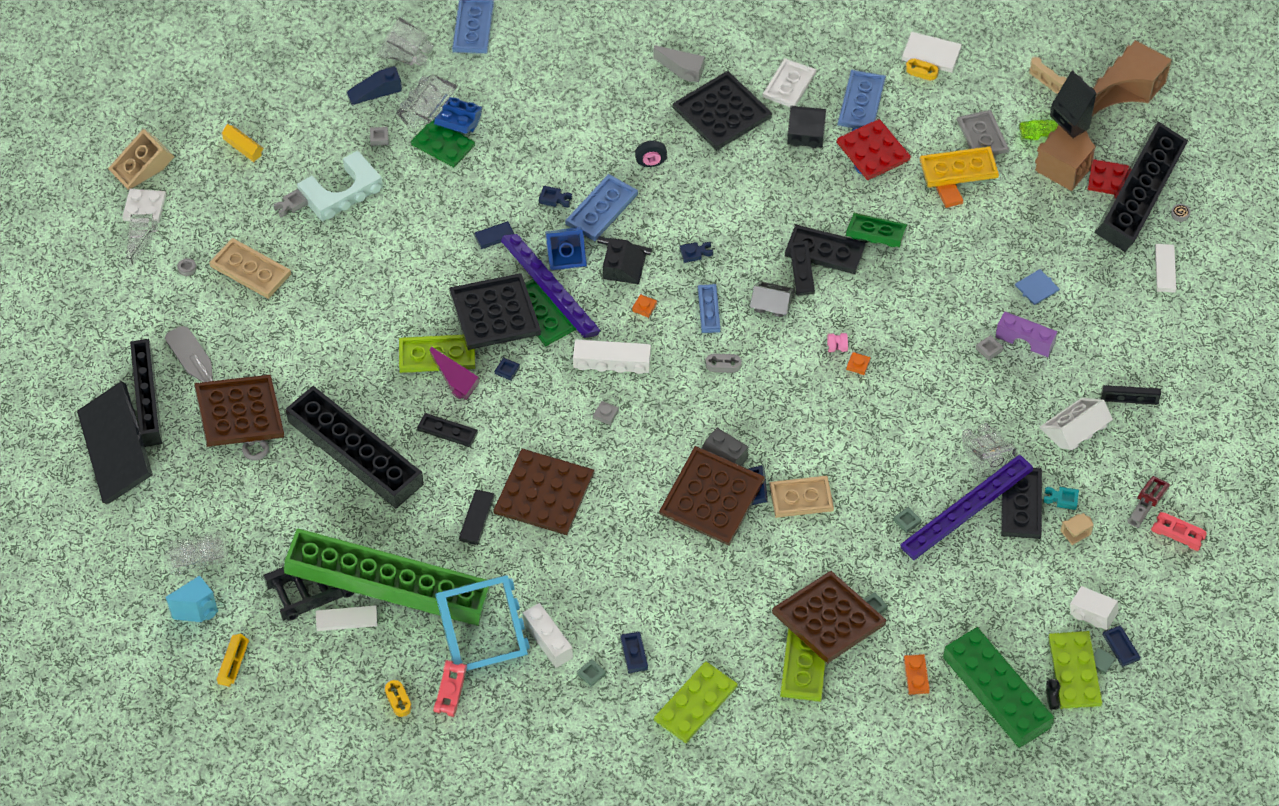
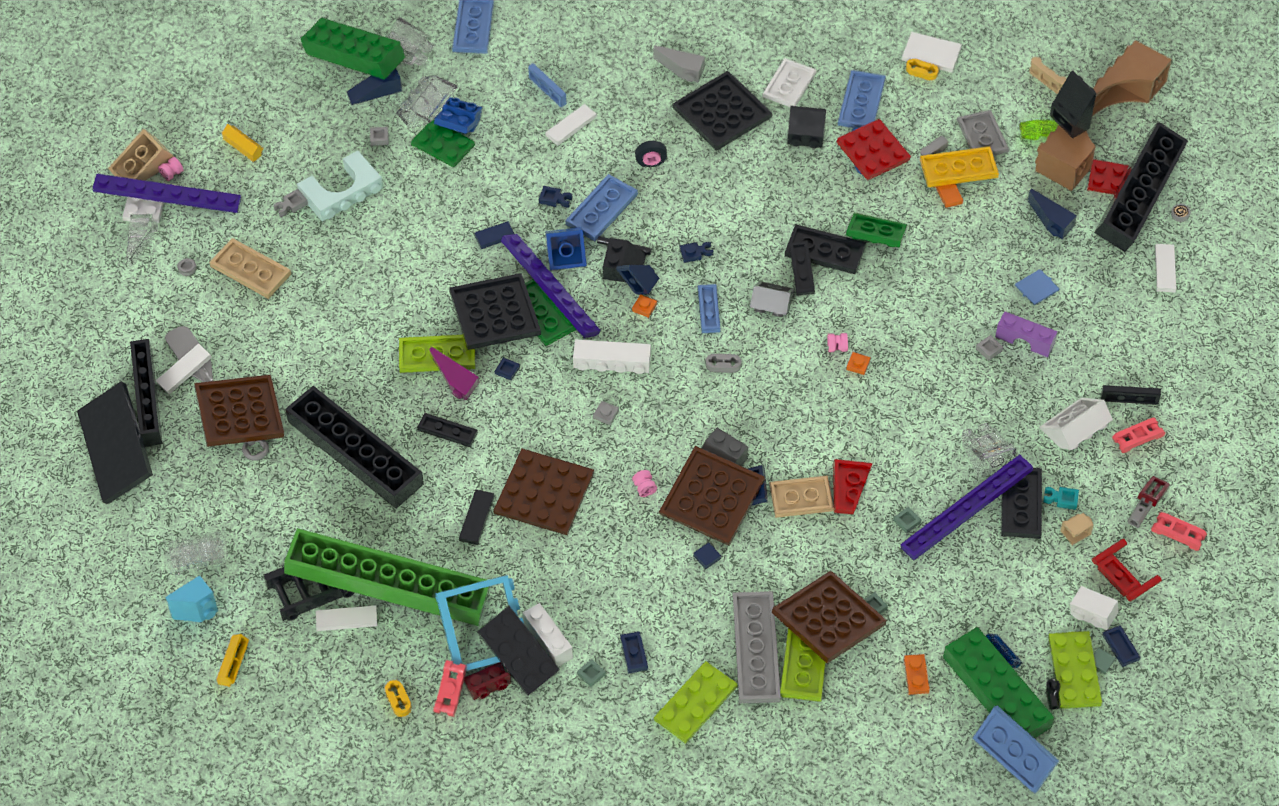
none -> dark purple plate [93,173,241,213]
none -> white tile [156,343,212,394]
none -> bright pink wheel [158,157,184,181]
none -> green brick [300,17,406,79]
none -> dark red bracket [464,662,511,700]
none -> black plate [476,606,560,696]
none -> medium blue tile [528,63,567,107]
none -> white tile [545,104,597,146]
none -> dark blue slope [616,265,660,295]
none -> bright pink wheel [632,470,657,497]
none -> dark blue tile [693,542,721,569]
none -> light grey plate [733,591,781,704]
none -> red wing [833,459,873,515]
none -> light grey bar [920,136,948,156]
none -> medium blue tile [973,706,1059,793]
none -> clear blue tile [986,633,1022,668]
none -> dark blue slope [1028,188,1077,239]
none -> red plate [1092,538,1162,602]
none -> coral plate [1112,417,1166,453]

